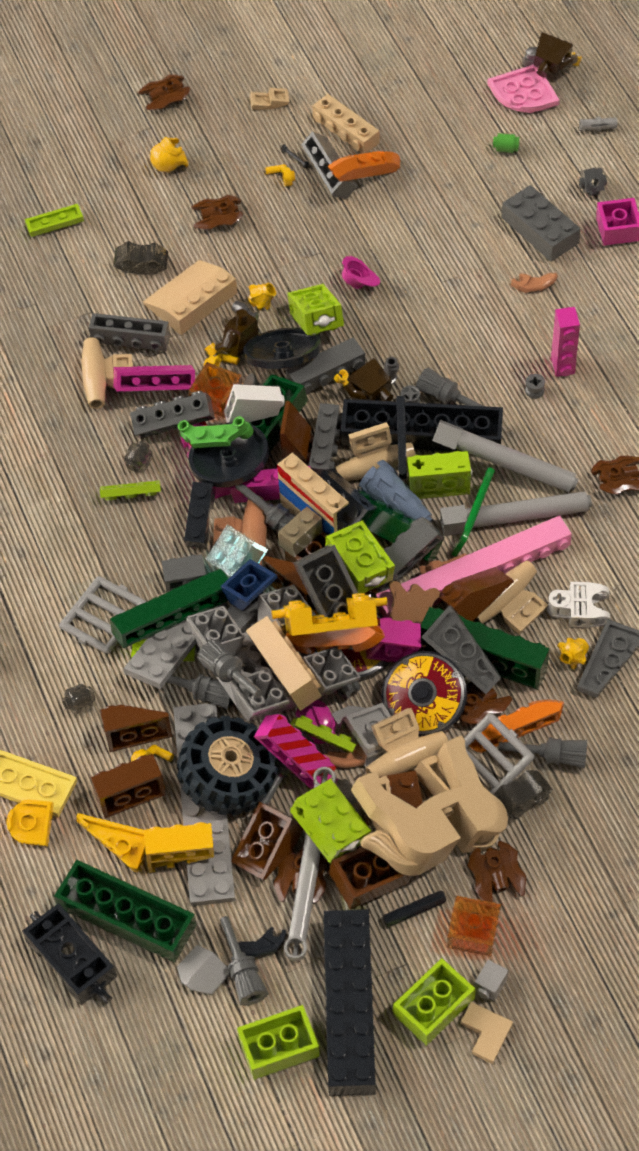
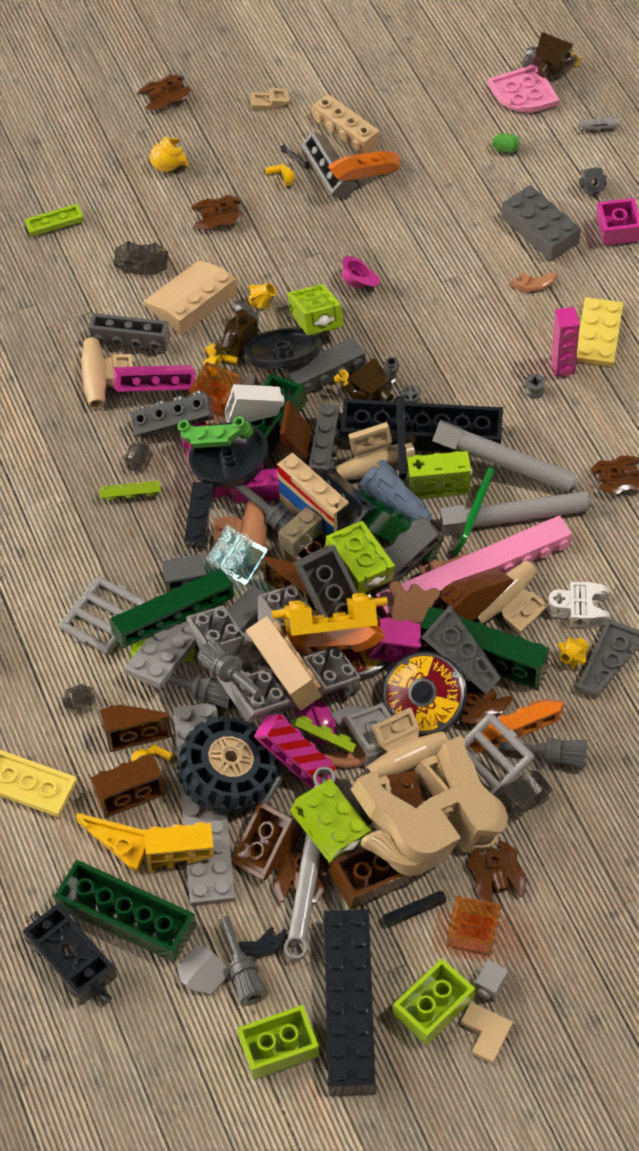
yellow tile [7,800,54,846] -> none
dark blue slope [221,559,278,611] -> none
dark grey piece [416,367,483,406] -> none
none -> light yellow plate [576,297,623,367]

